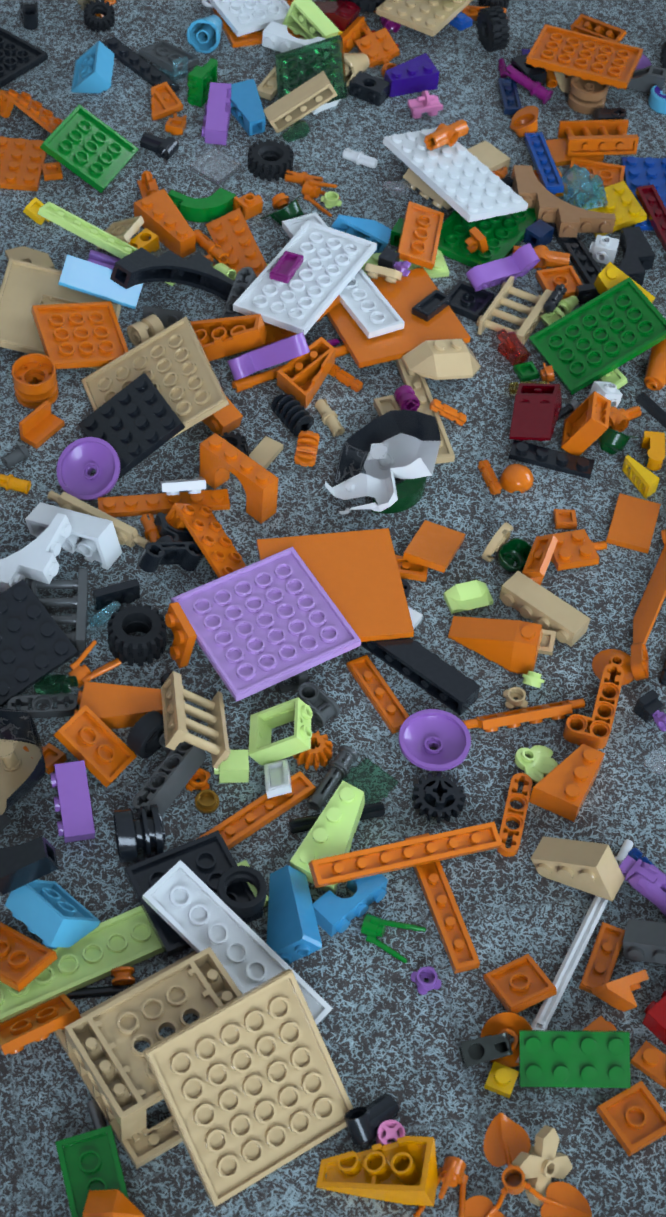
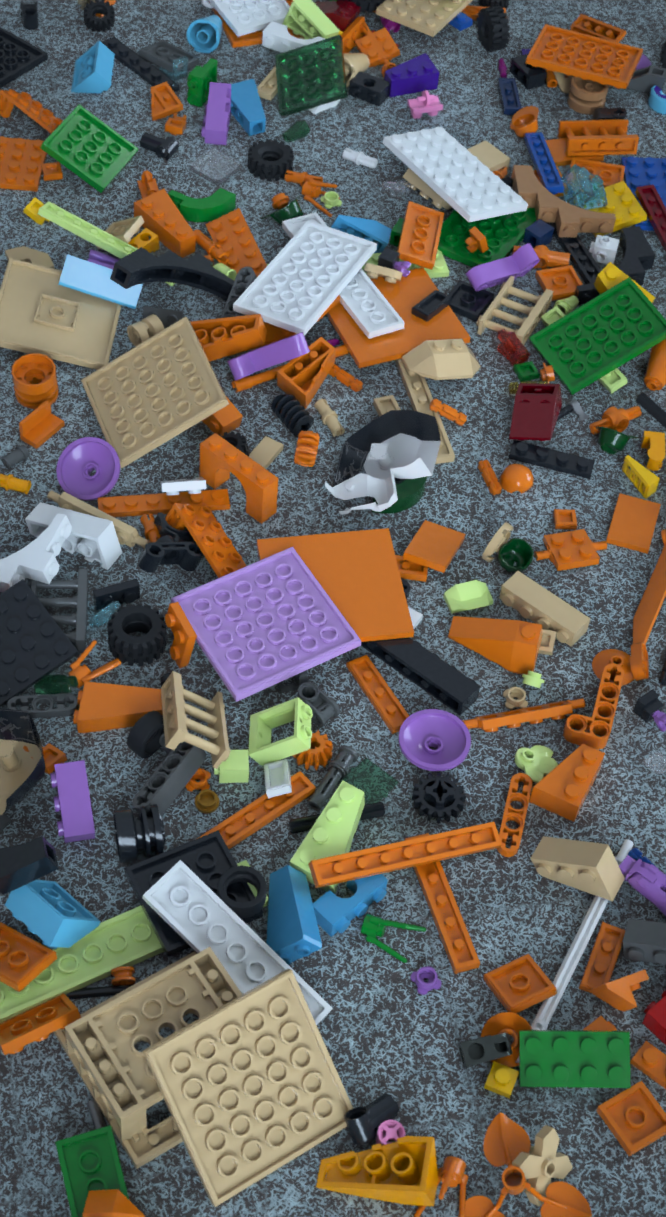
orange plate [31,301,129,369] -> none
orange plate [53,704,137,788] -> none
black plate [78,372,185,479] -> none
orange brick [233,192,263,221] -> none
tan brick [263,71,337,133] -> none
magenta tile [269,251,304,284] -> none
magenta wheel [394,385,420,411] -> none
orange piece [424,119,469,151] -> none
magenta pin [504,65,553,105] -> none
orange panel [522,535,558,585] -> none
black axle [543,284,567,313] -> none
orange window [561,391,611,456] -> none
white brick [588,381,623,408] -> none

